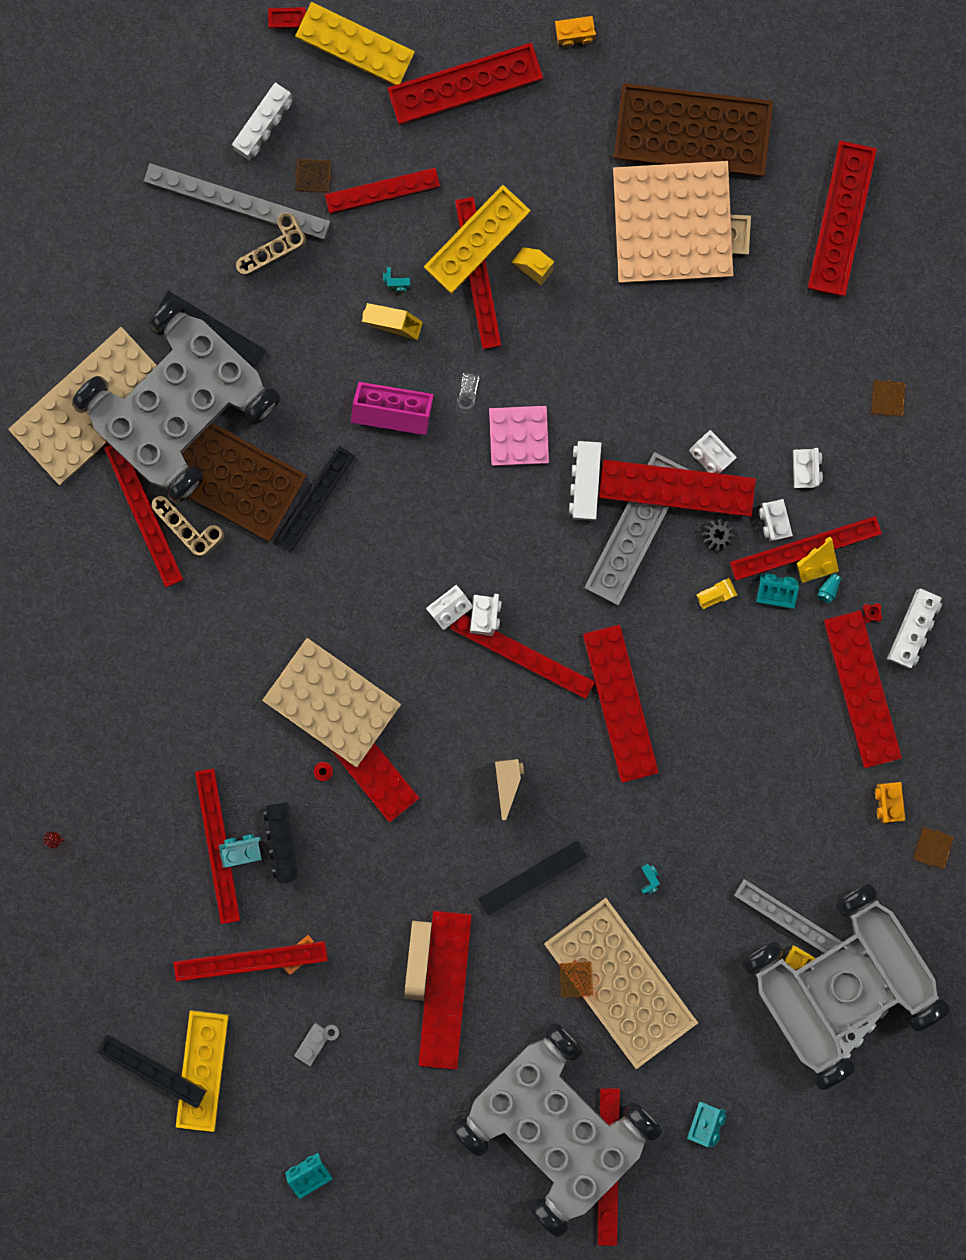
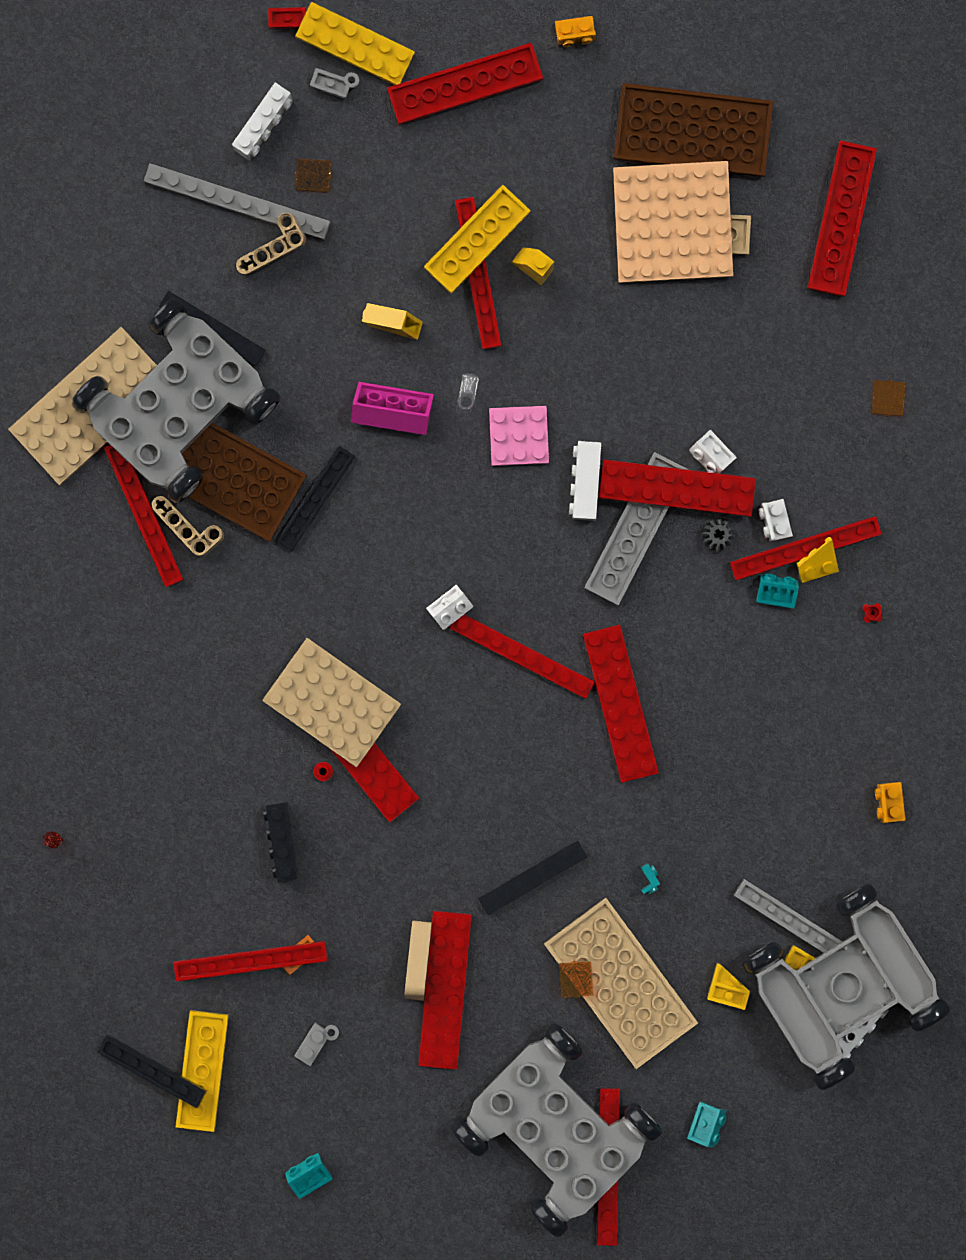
red plate [195,768,241,924] -> none
teal bracket [219,834,262,868] -> none
red plate [325,168,440,214] -> none
teal bracket [383,267,411,292] -> none
white bracket [470,594,501,636] -> none
tan slope [495,759,524,820] -> none
yellow piece [696,578,737,609] -> none
white bracket [793,448,823,489] -> none
teal cone [817,574,842,603] -> none
red plate [823,610,902,768] -> none
white brick [887,588,942,669] -> none
clear orange piece [913,827,954,869] -> none
none -> light grey hinge [310,68,359,100]
none -> yellow wing [707,963,750,1010]

